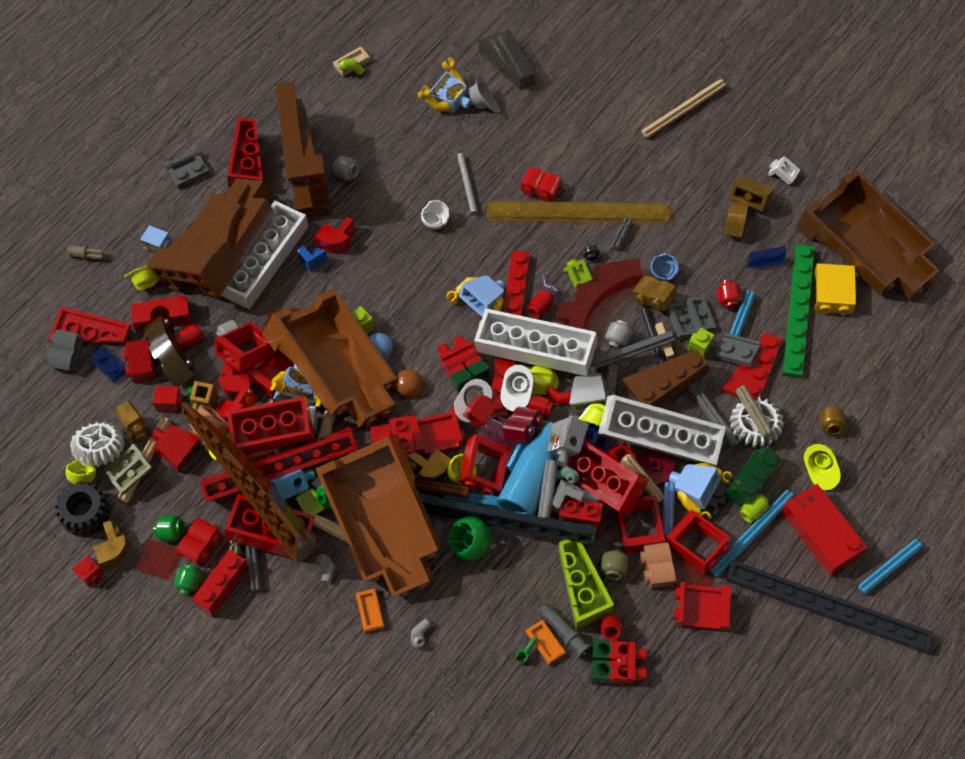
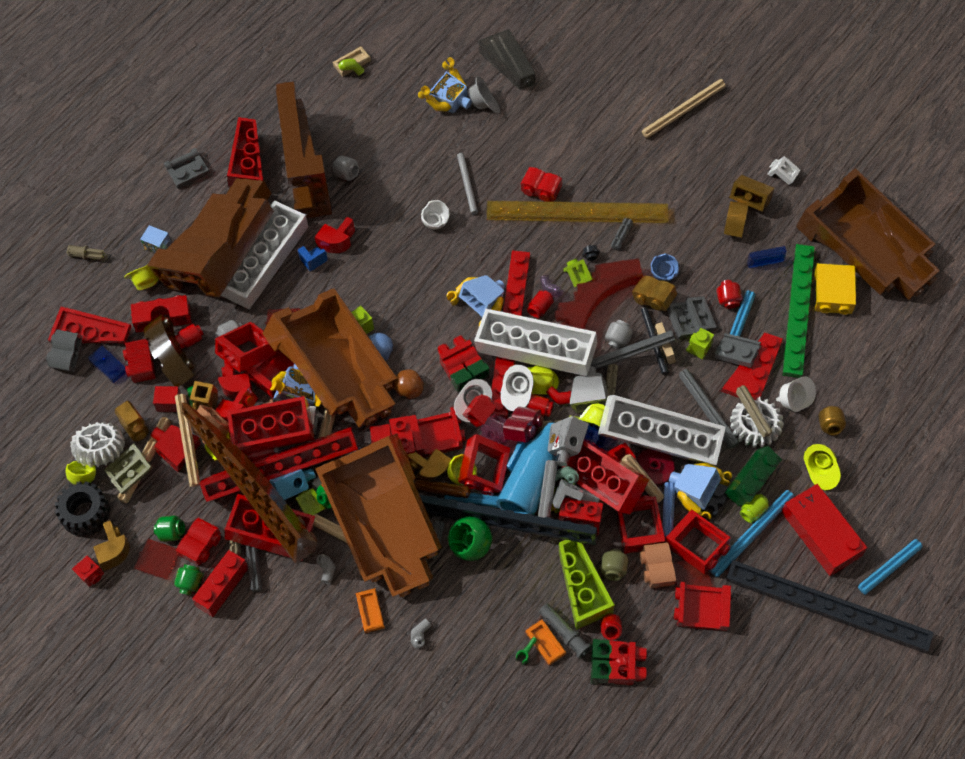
reddish brown wedge [622,349,709,407] -> none
none -> tan axle [175,394,200,487]
none -> white piece [776,376,816,412]

